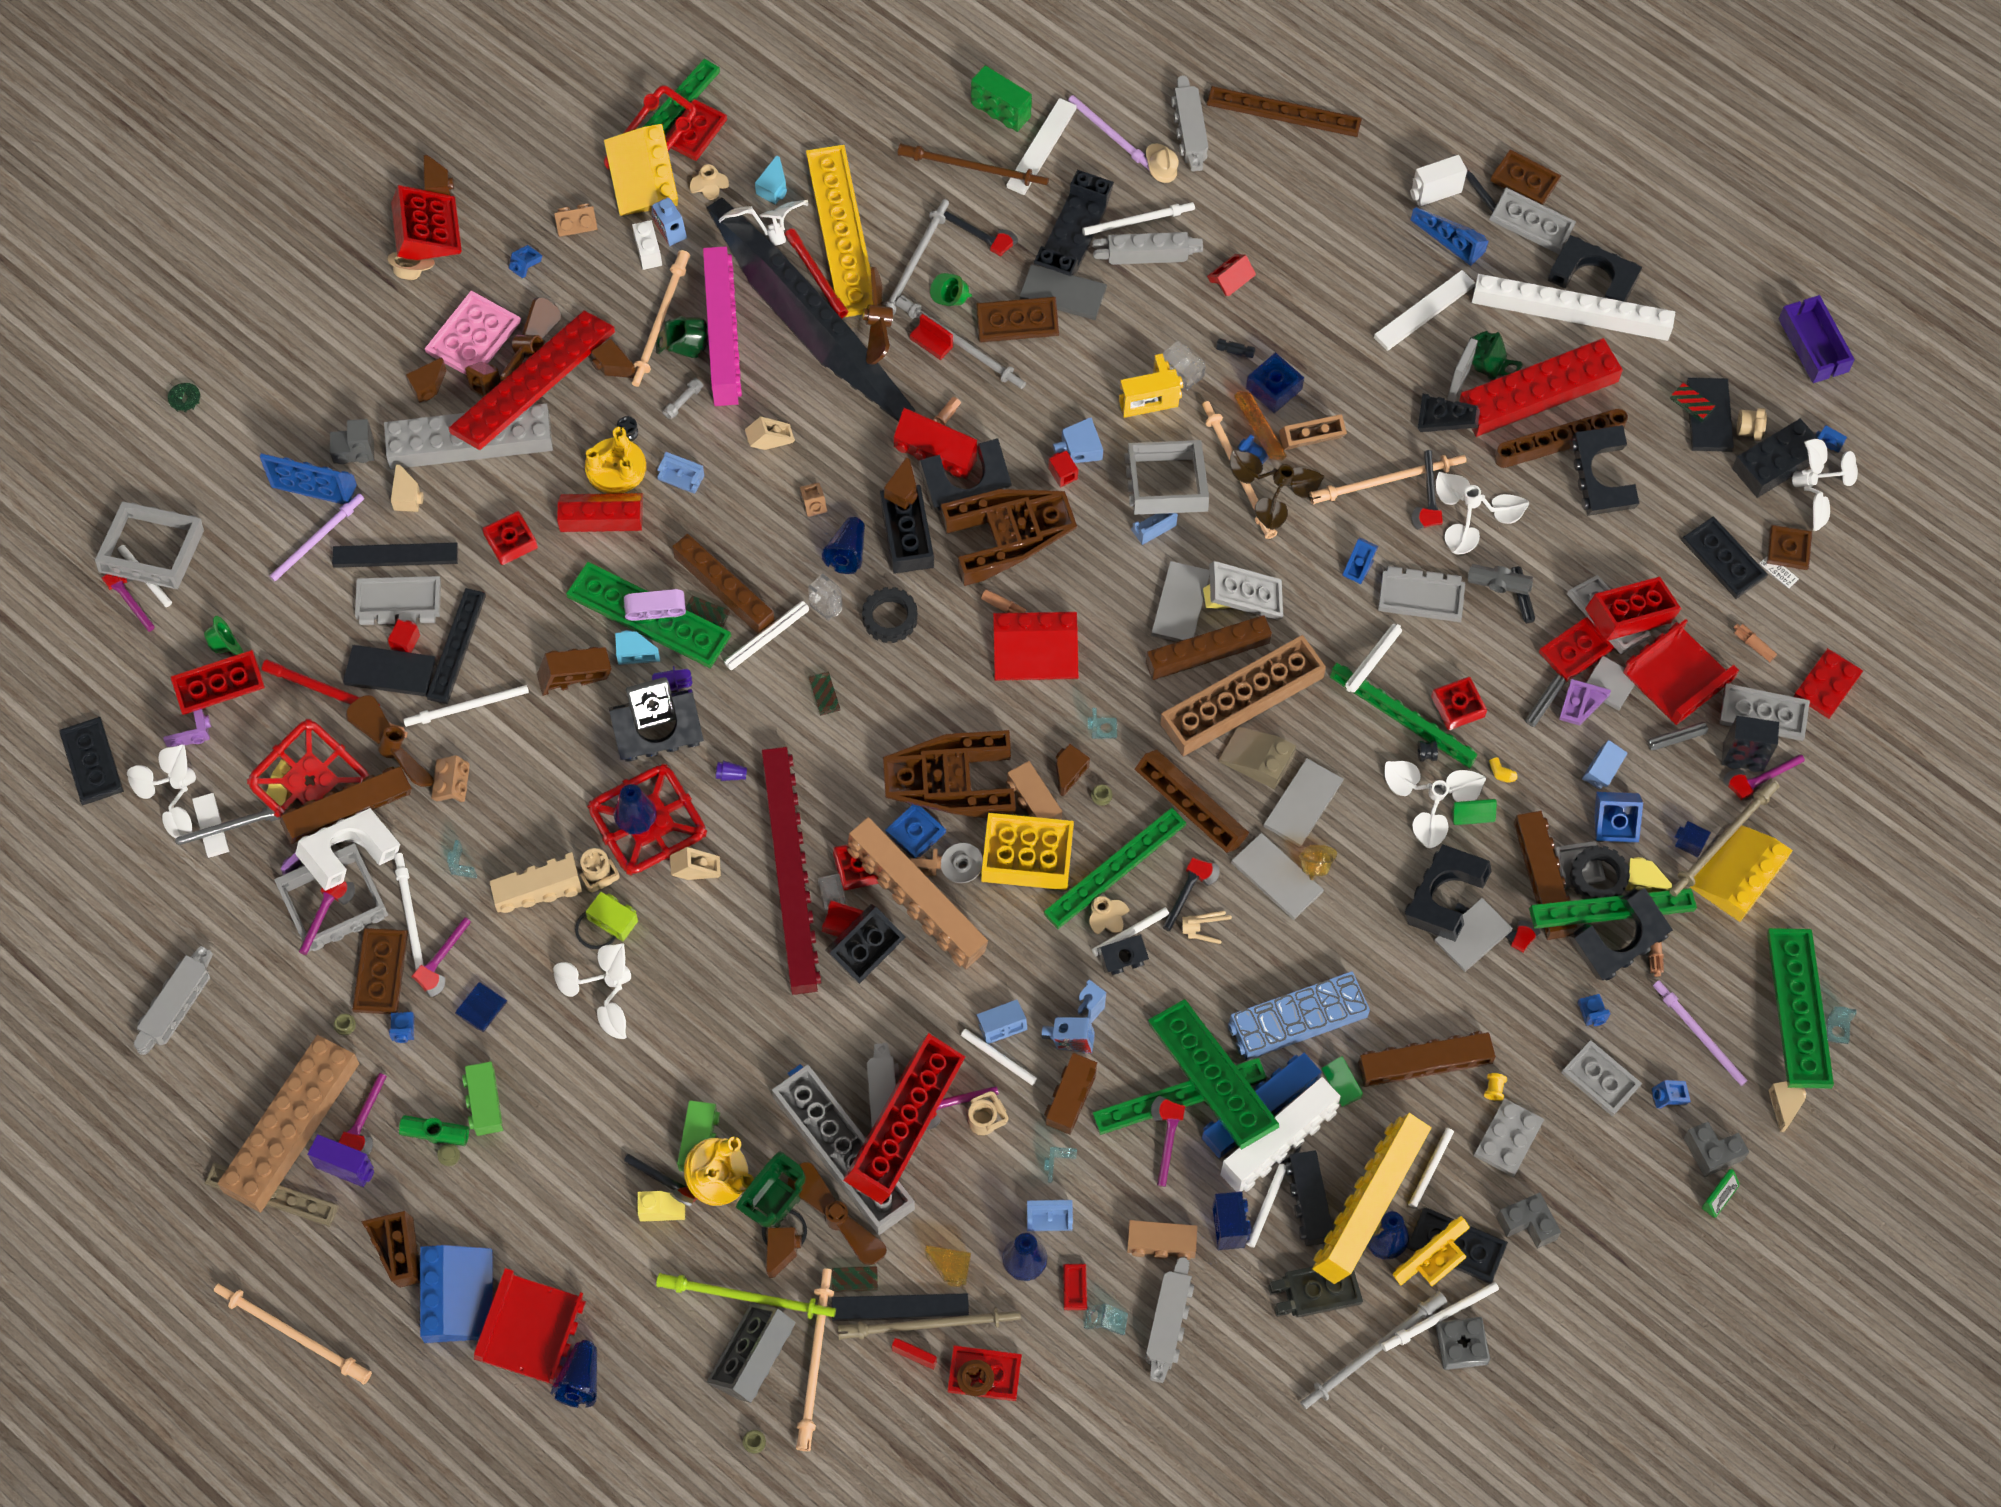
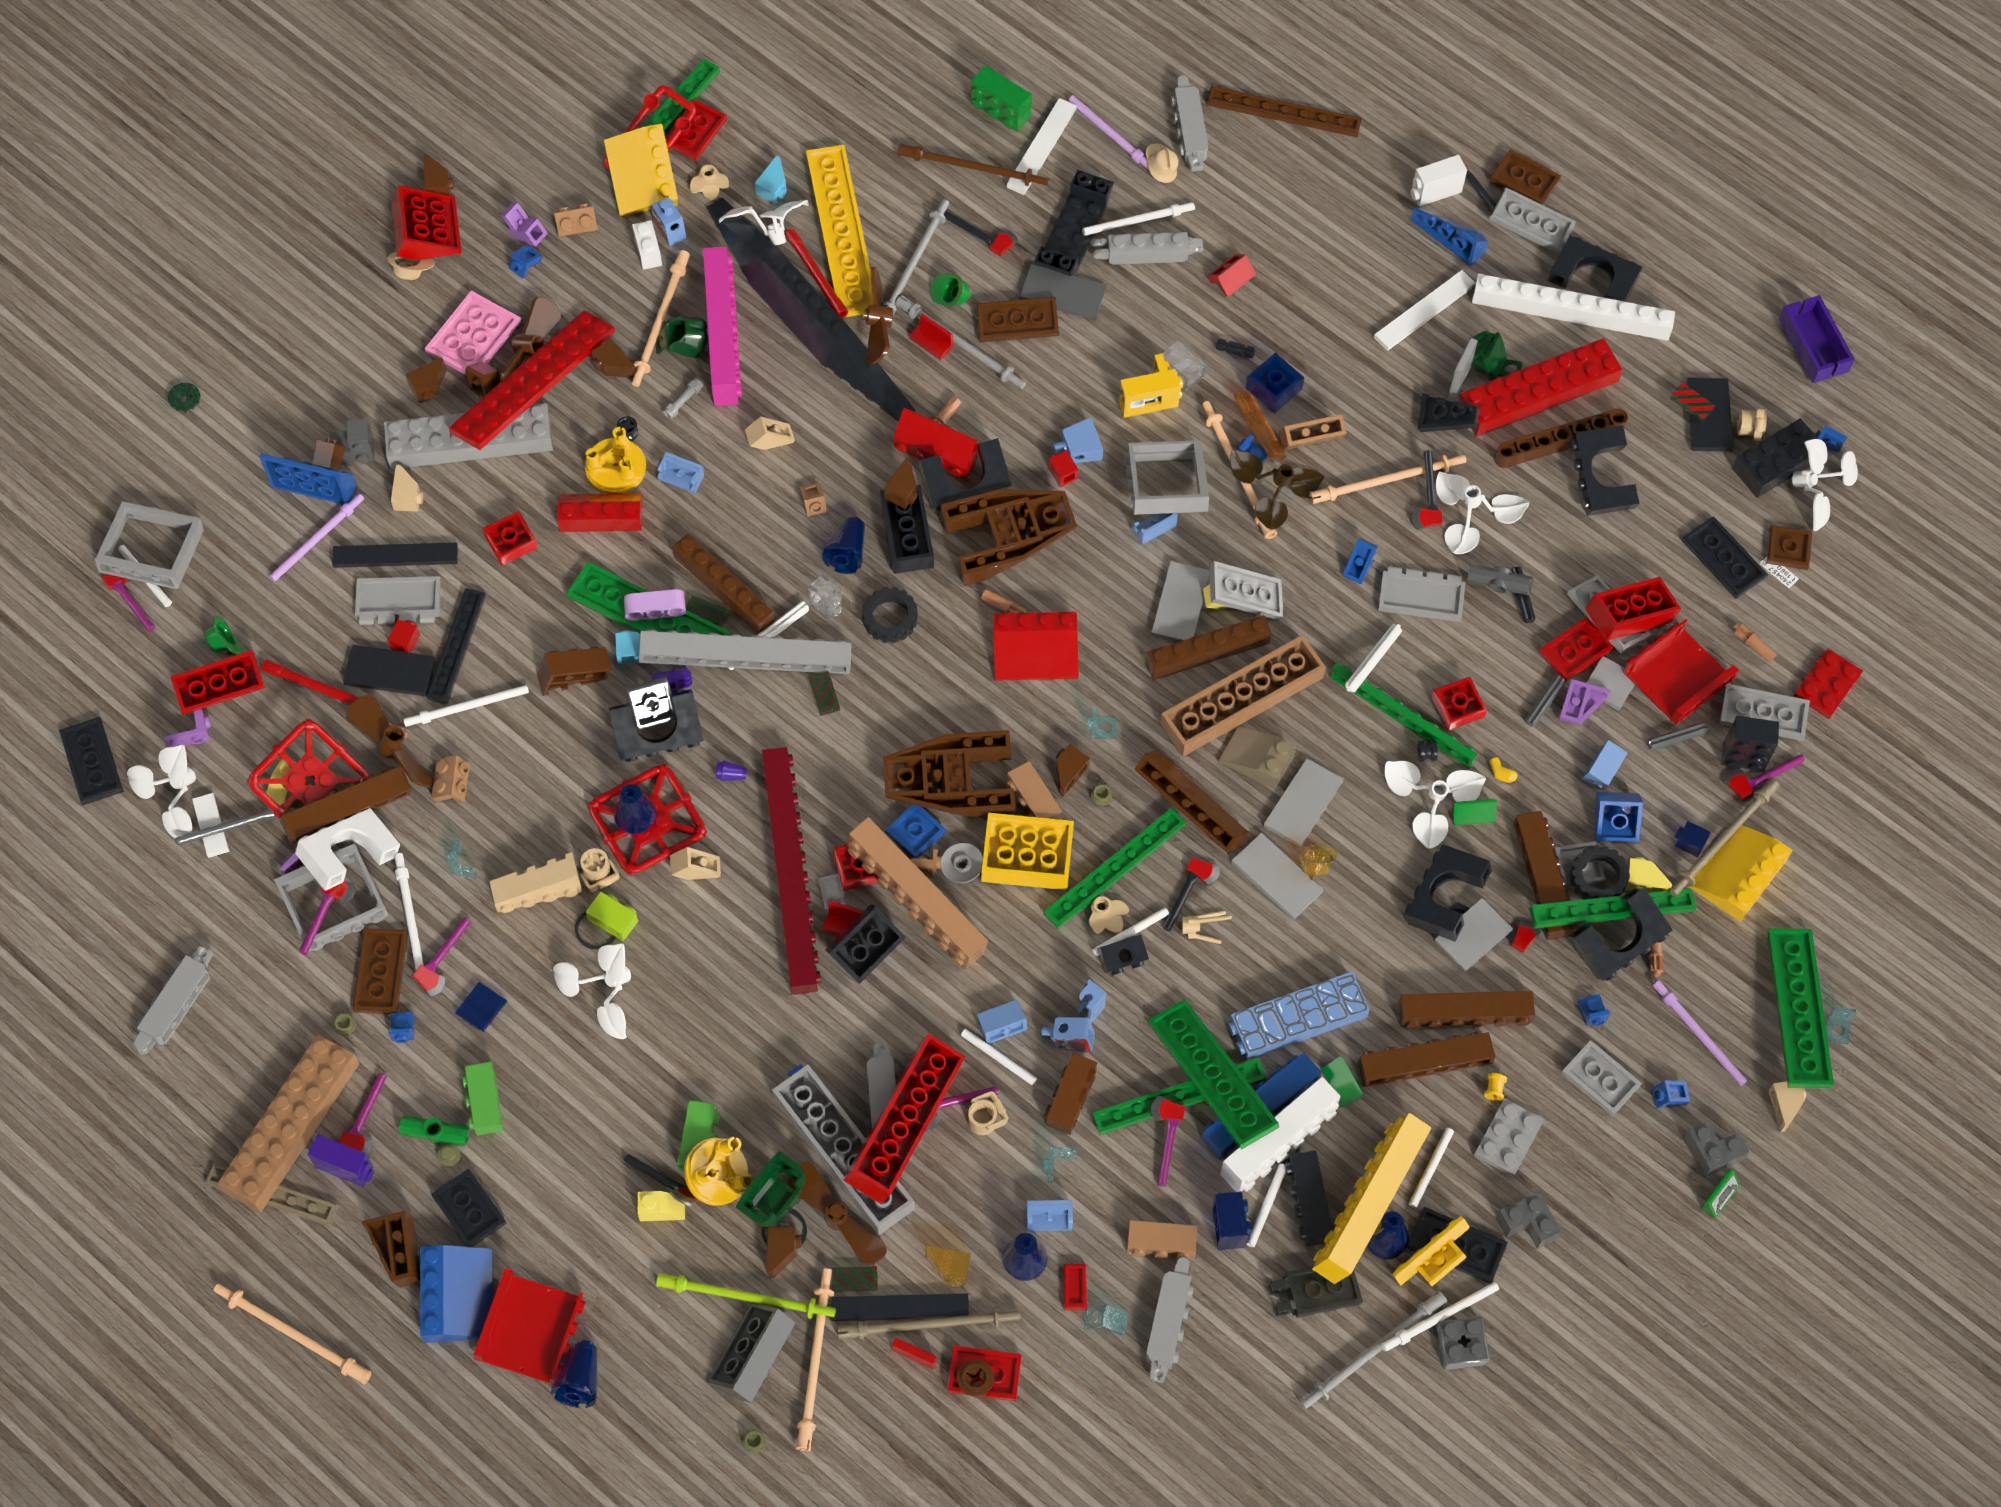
none -> reddish brown brick [312,437,345,470]
none -> black plate [431,1169,507,1247]
none -> medium lavender brick [501,202,548,247]
none -> light grey brick [639,629,851,674]
none -> reddish brown brick [1399,991,1535,1029]

